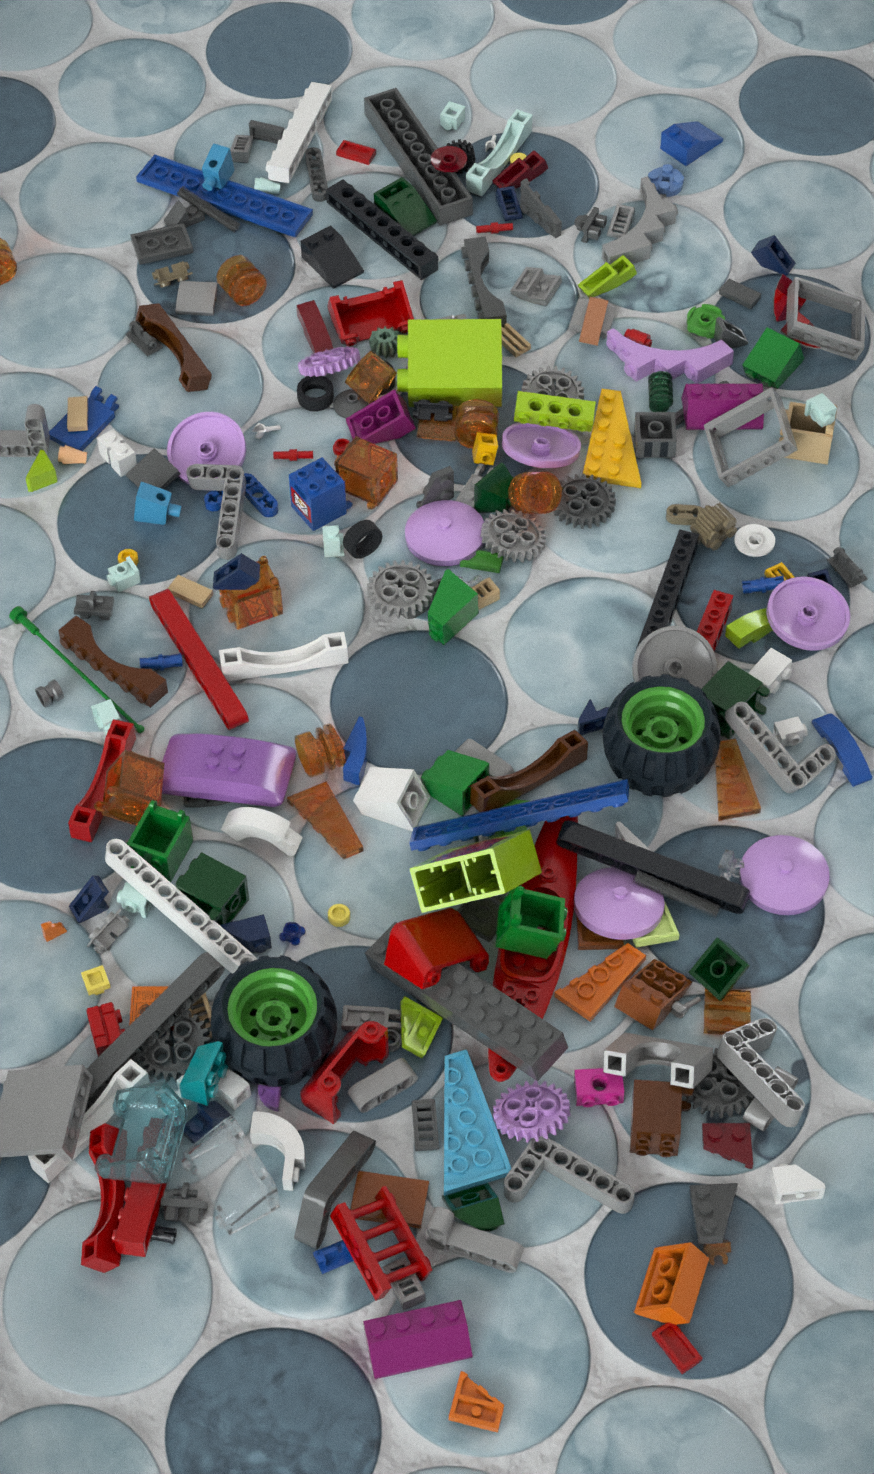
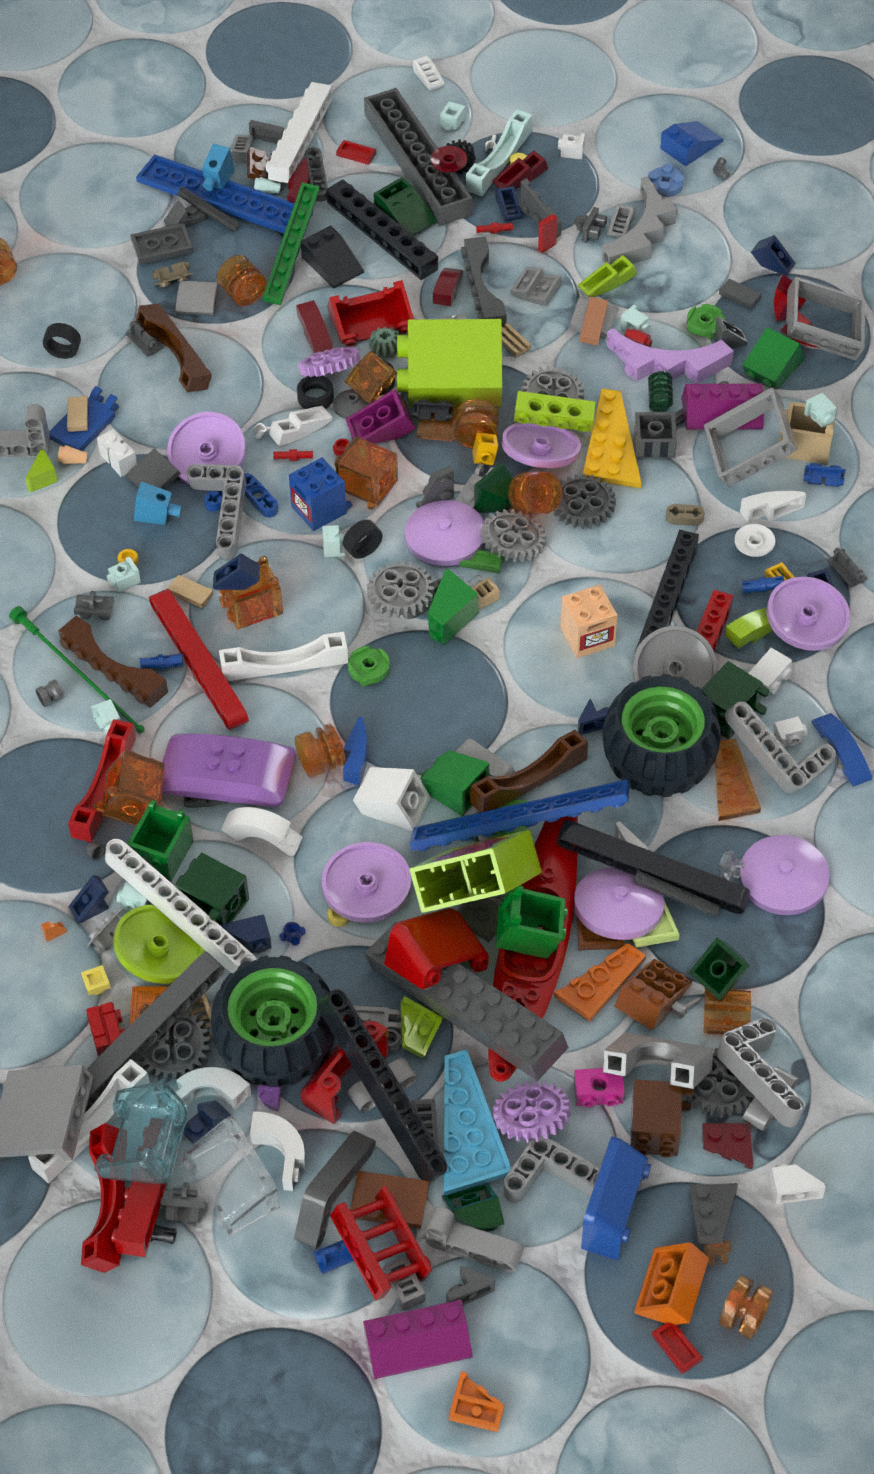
teal slope [179,1041,228,1106] -> none
clear orange wing [287,781,364,859] -> none
dark tan brick [690,502,737,551] -> none
none -> black tyre [42,323,81,359]
none -> dark grey hinge [86,841,105,860]
none -> lime dish [113,905,204,984]
none -> plate [247,147,278,183]
none -> green plate [263,182,320,305]
none -> white slope [269,406,333,446]
none -> dark red slope [287,158,309,203]
none -> black beam [318,989,447,1182]
none -> lavender dish [322,842,411,923]
none -> bright green plate [348,646,390,686]
none -> white slope [413,56,445,91]
none -> dark red slope [433,268,463,307]
none -> dark grey slope [446,1266,495,1305]
none -> red tile [538,214,557,253]
none -> white brick [558,133,585,159]
none -> light nougat container [560,585,617,658]
none -> blue windscreen [581,1136,651,1260]
none -> light aqua brick [621,305,651,333]
none -> dark grey arm [713,157,730,180]
none -> clear orange wheel [719,1274,774,1340]
none -> white slope [740,491,806,523]
none -> blue hinge [803,463,846,487]

